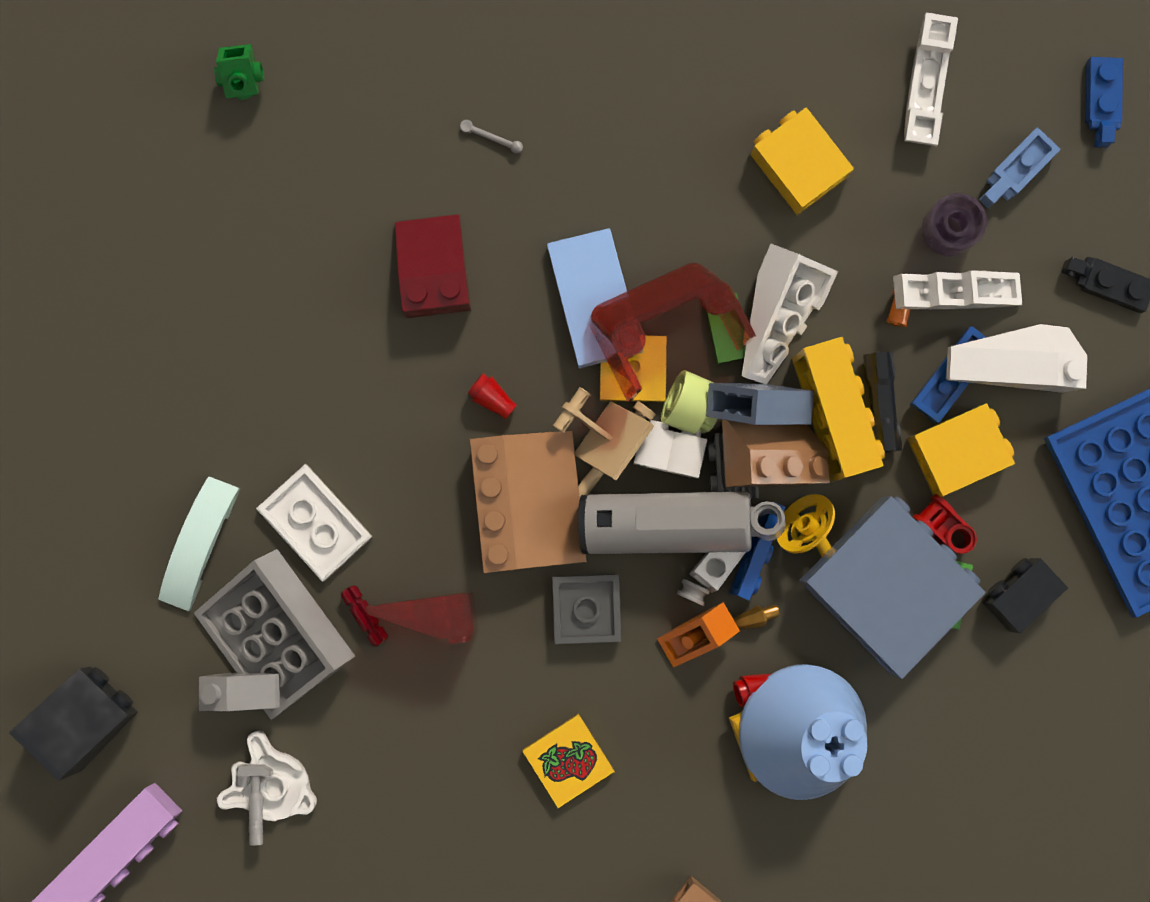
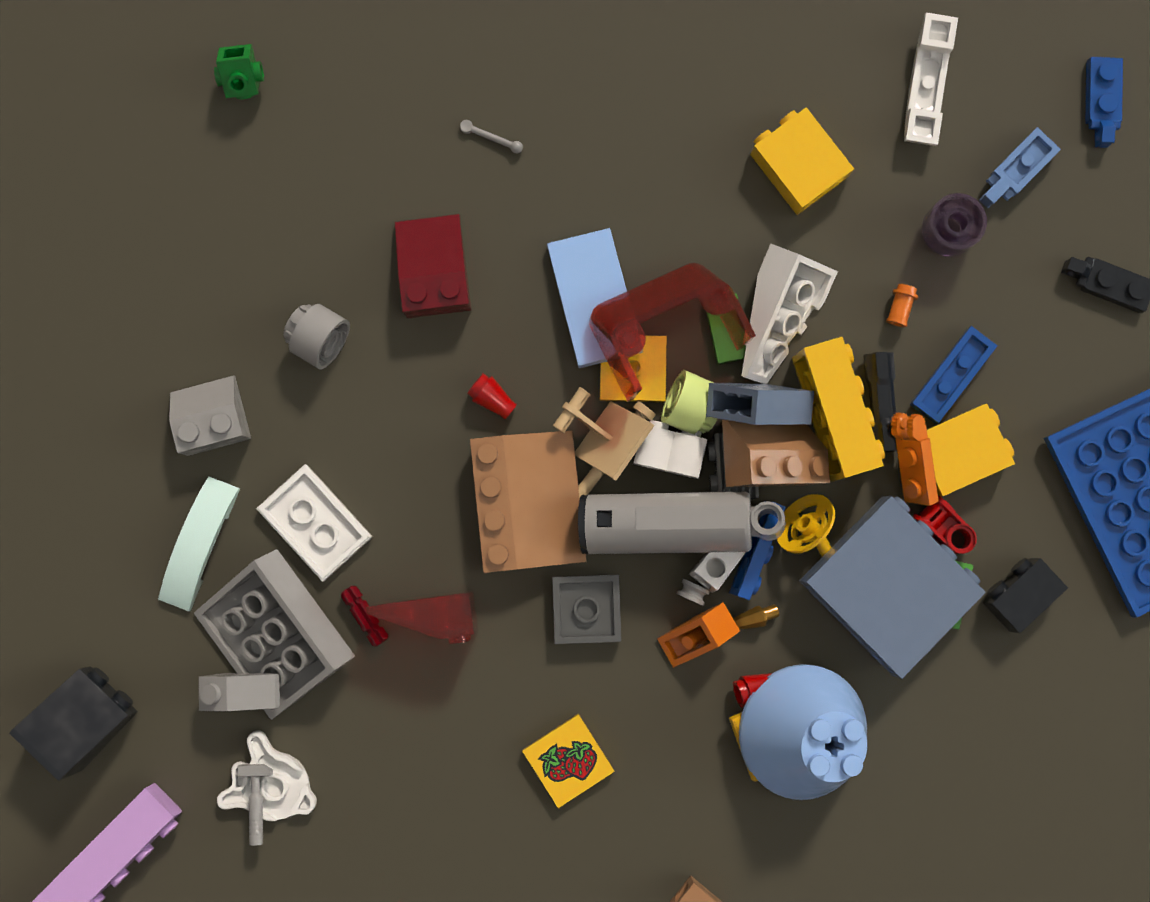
white slope [893,271,1022,309] -> none
white wedge [946,324,1087,393] -> none
none -> light grey slope [169,375,251,456]
none -> light grey piece [283,304,350,369]
none -> orange hinge [890,412,939,506]

